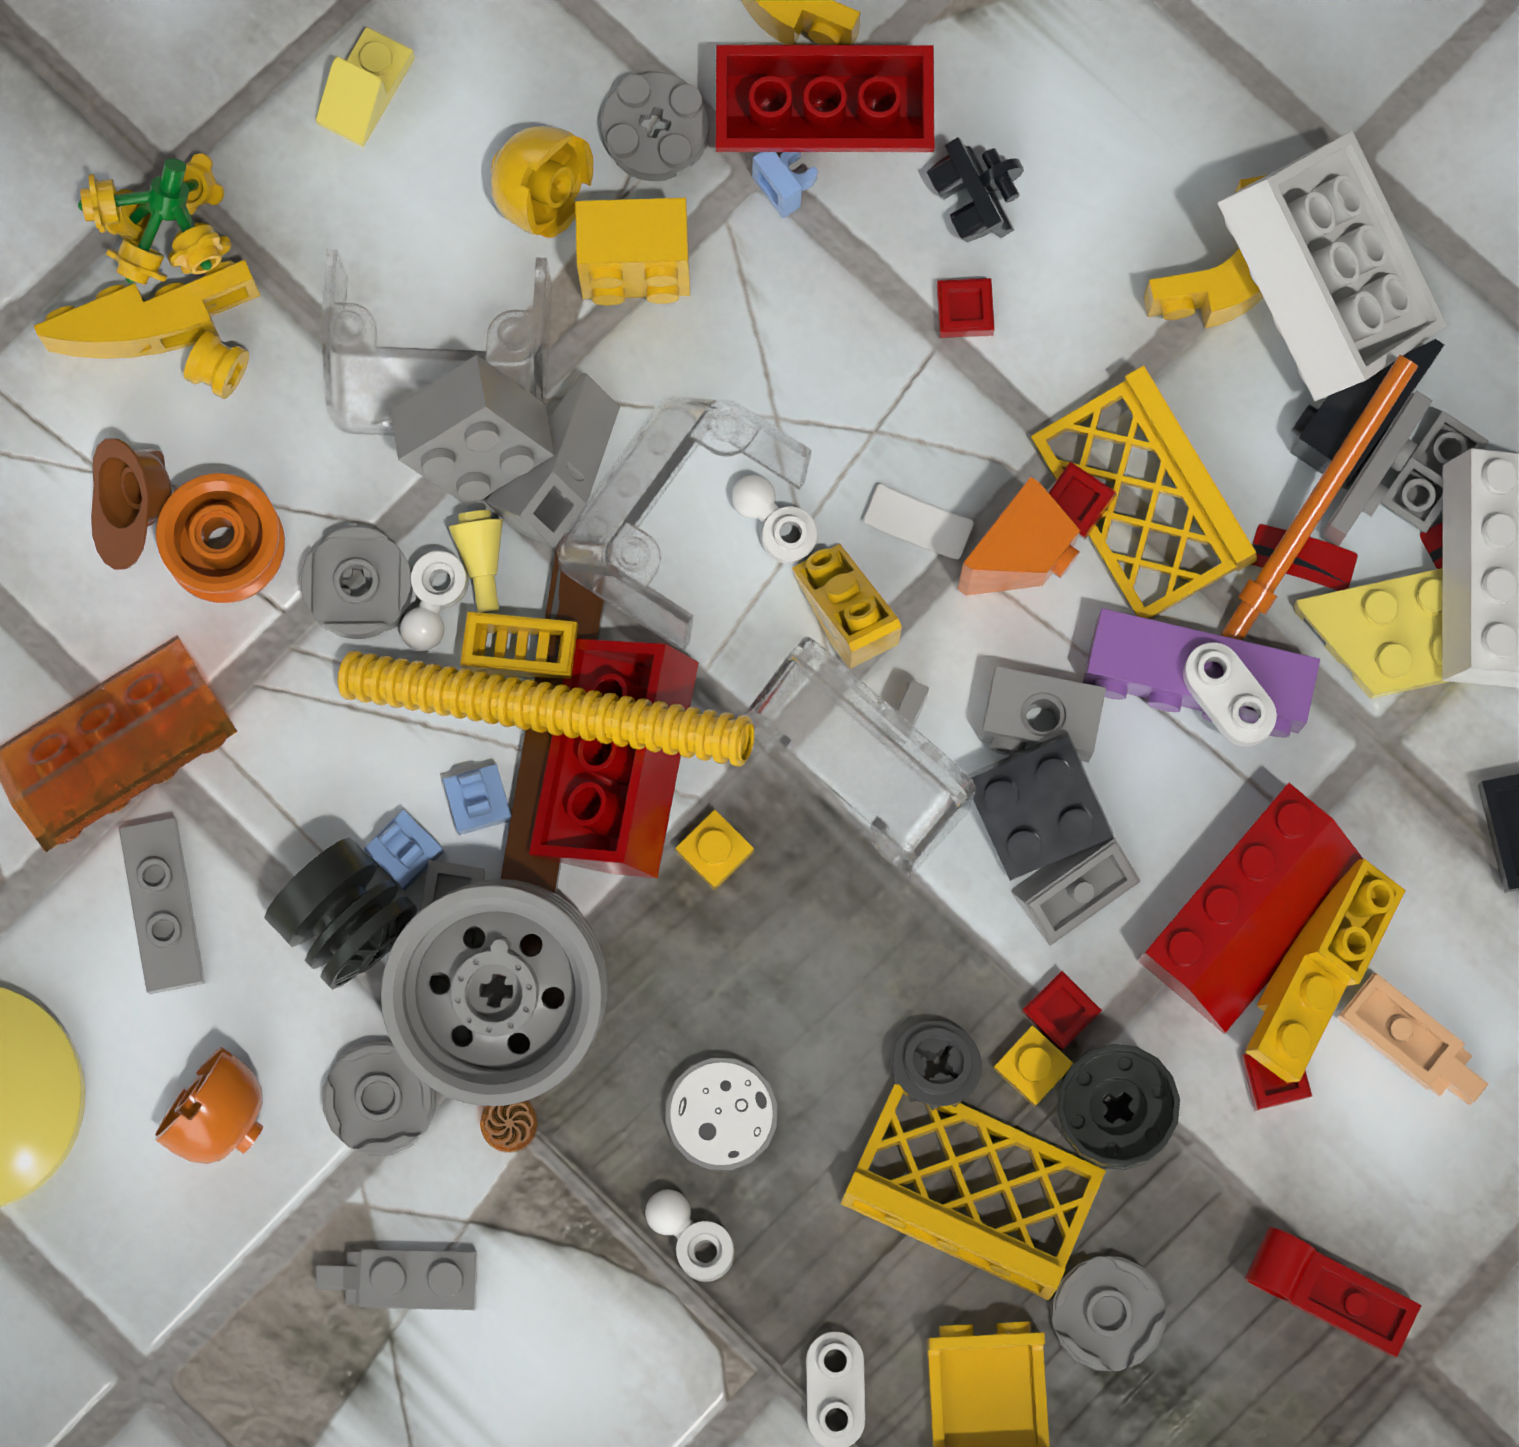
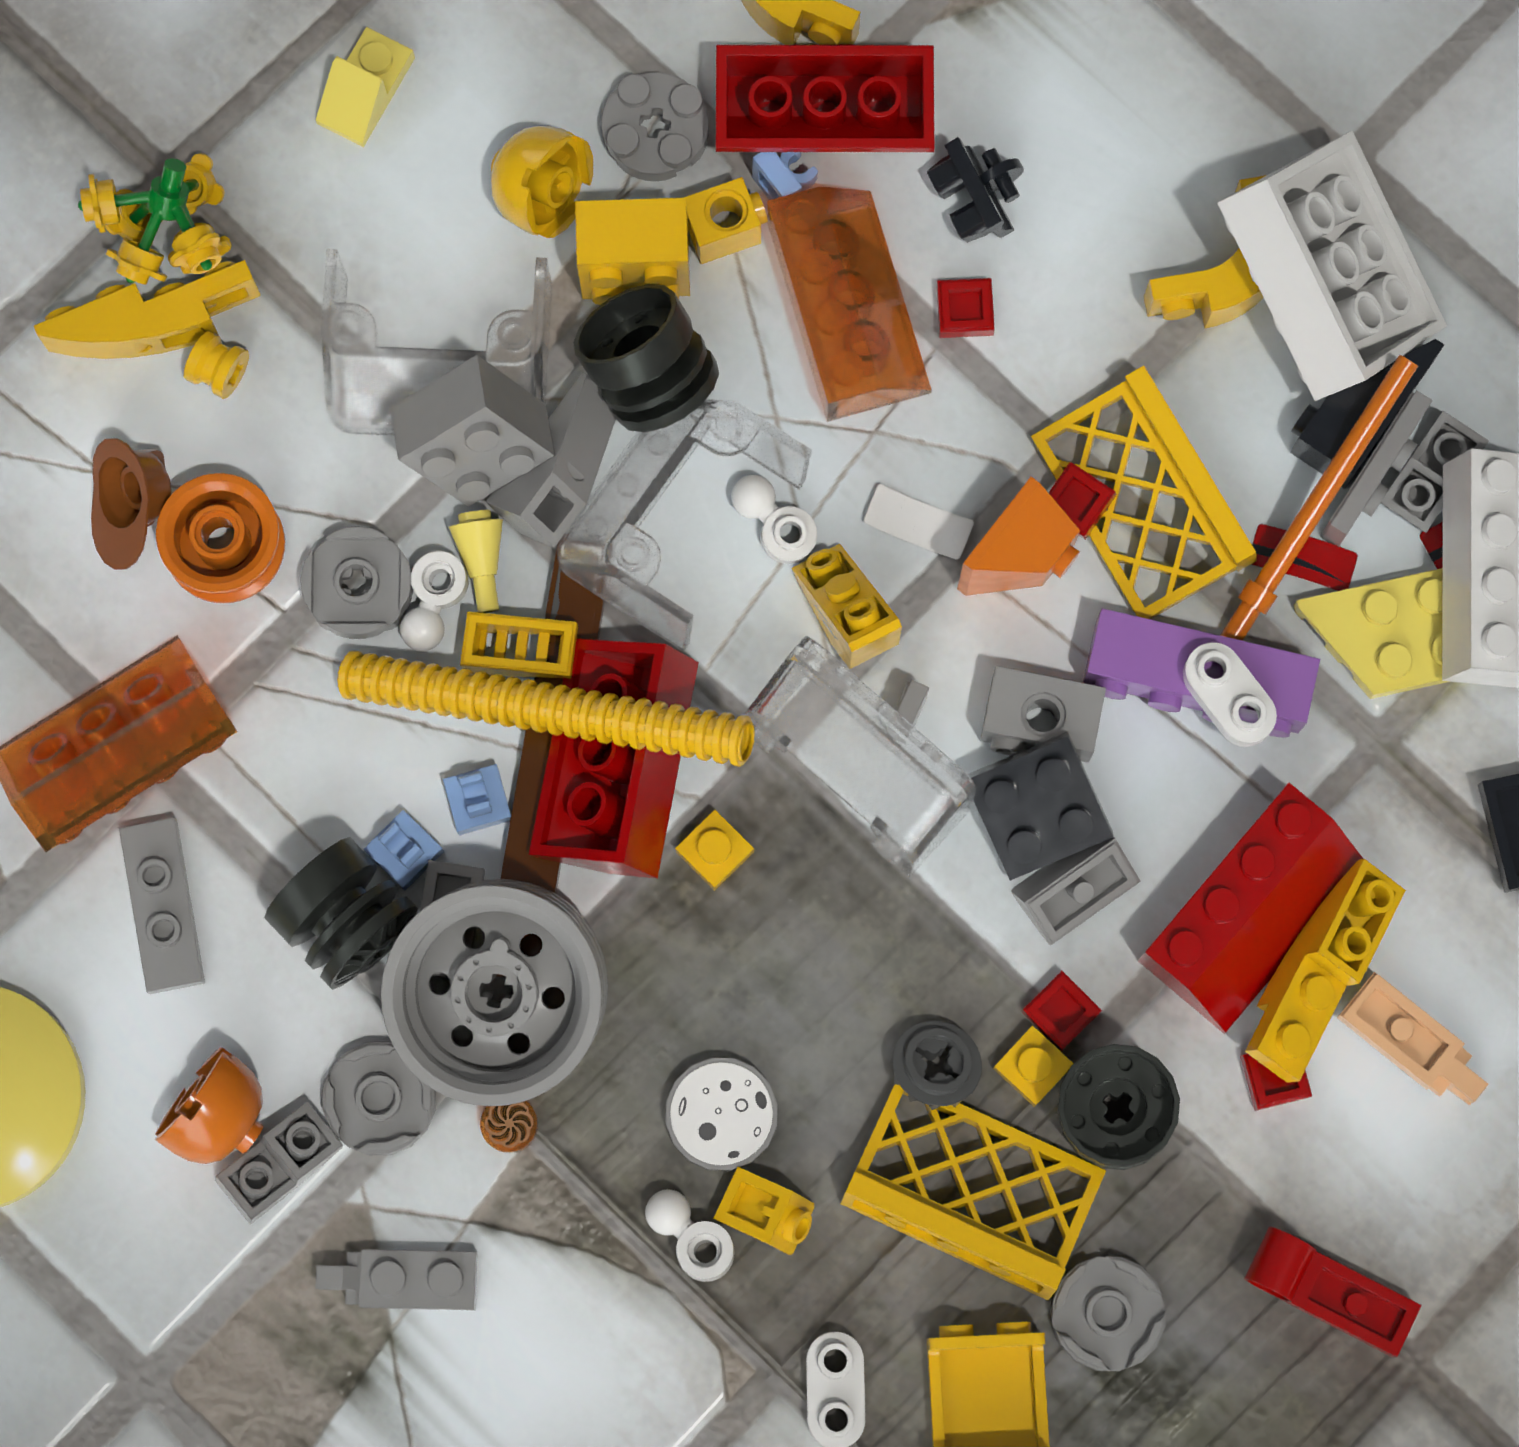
none -> light grey slope [215,1102,343,1225]
none -> pearl dark grey wheel [573,284,719,432]
none -> yellow brick [686,177,768,264]
none -> yellow bracket [713,1167,815,1255]
none -> clear orange slope [767,187,932,422]

